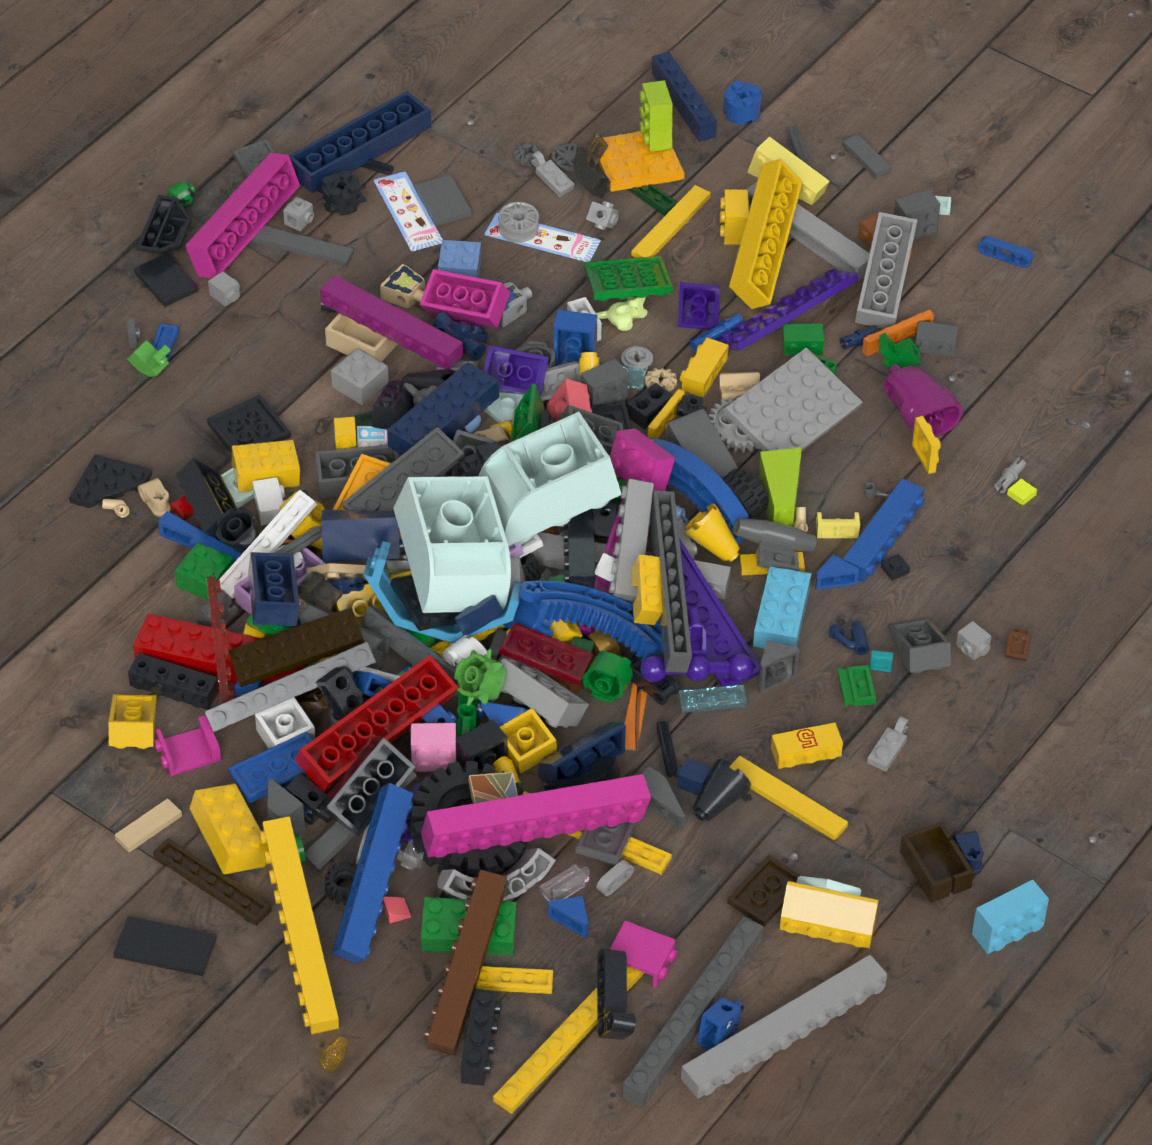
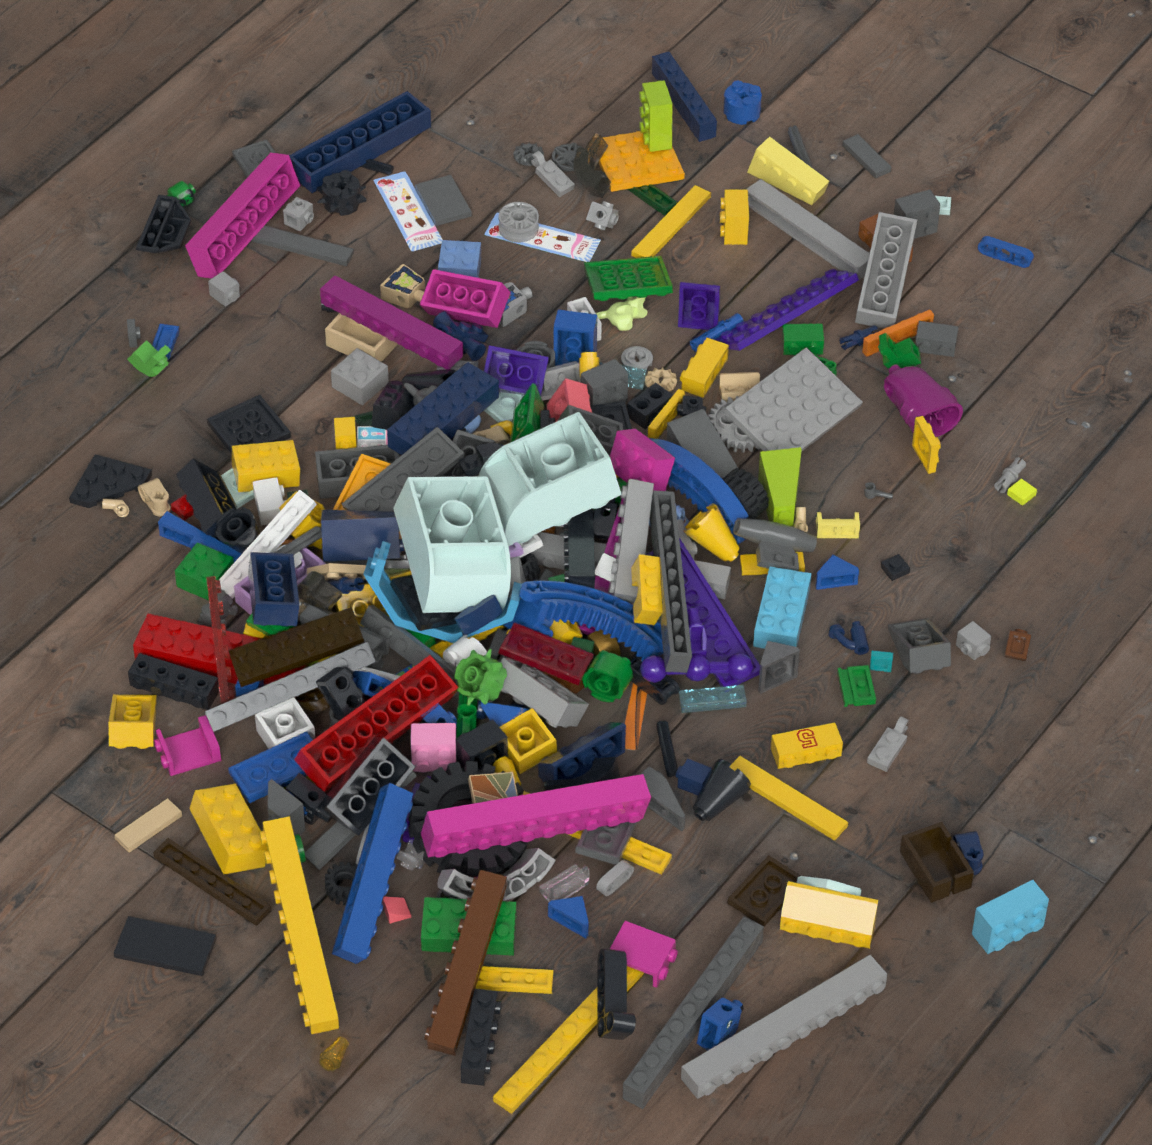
black tile [134,253,198,307] -> none
yellow brick [729,159,802,309] -> none
blue brick [843,479,925,583] -> none

